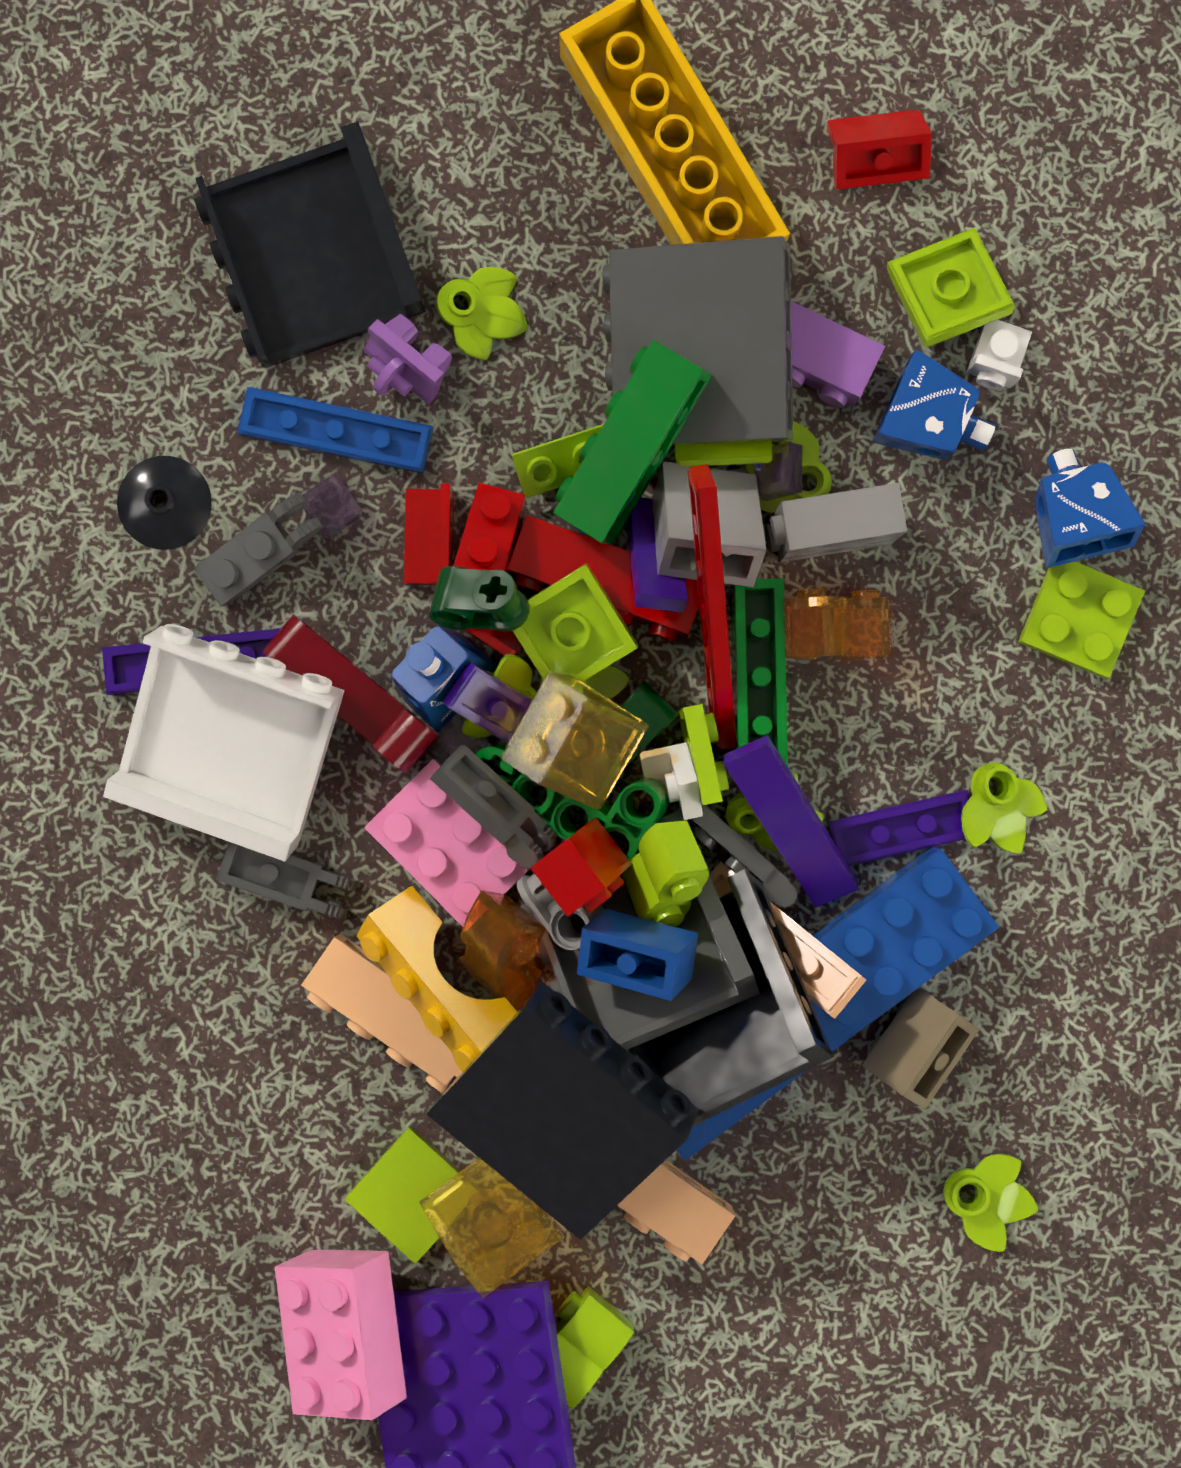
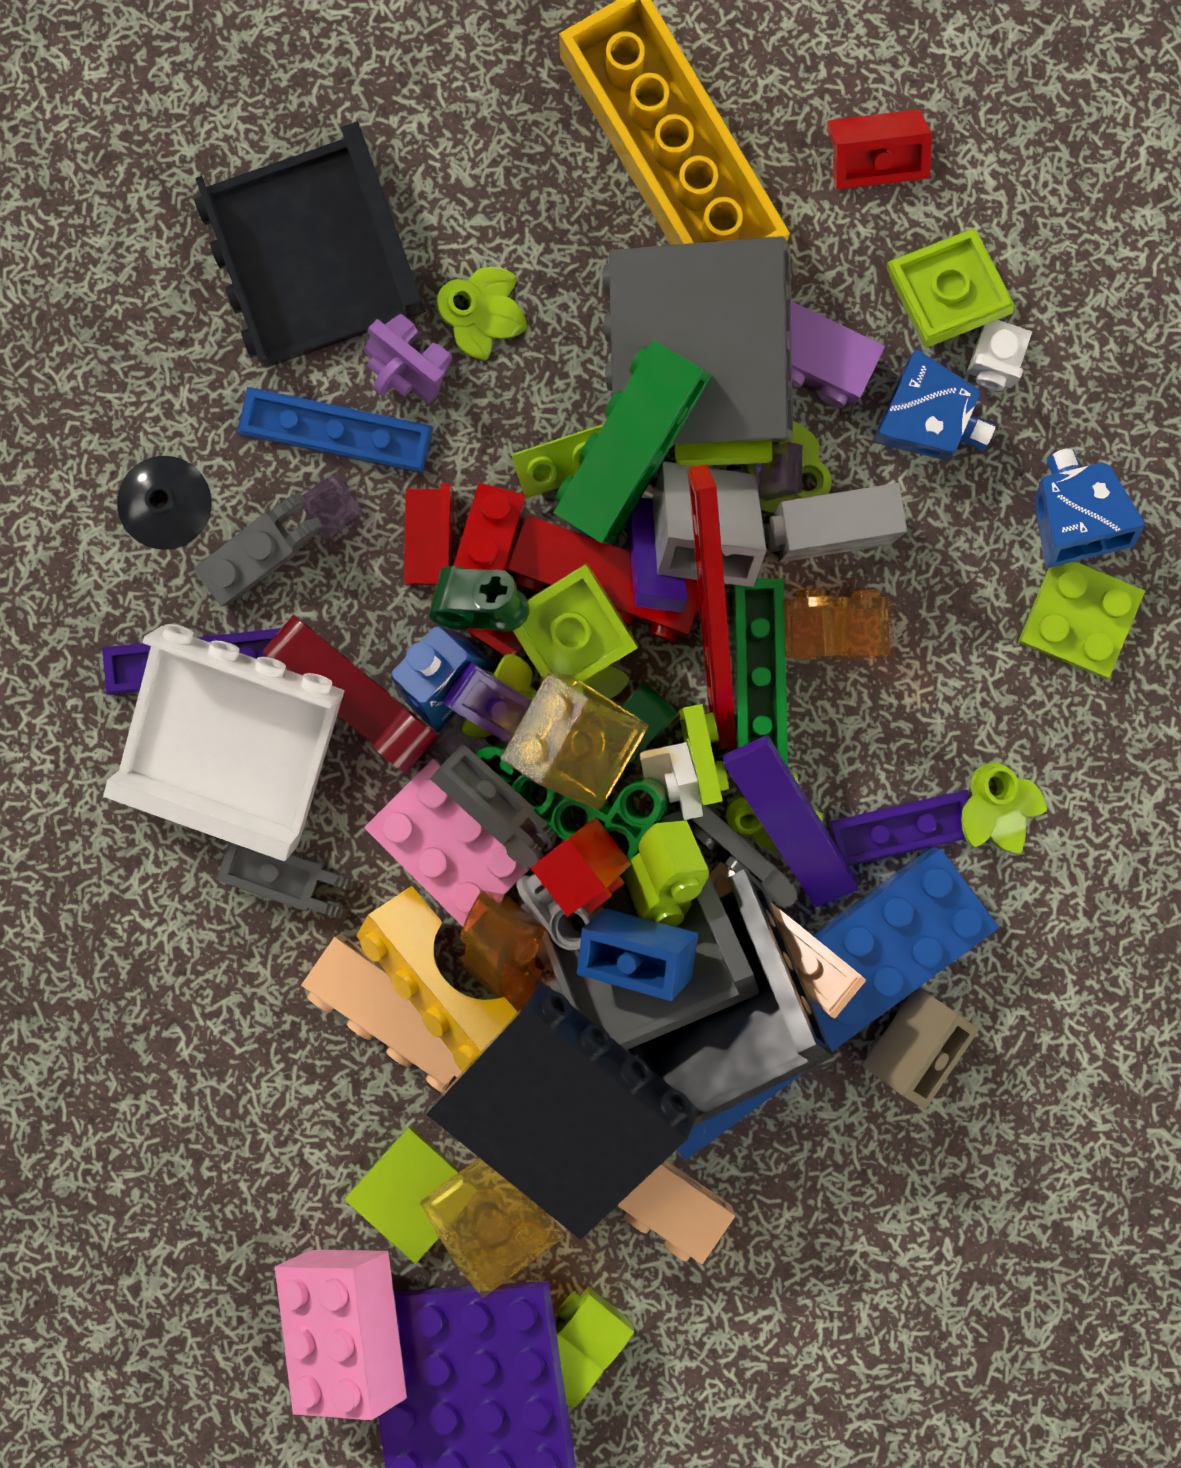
lime plate [943,1154,1038,1252] -> none

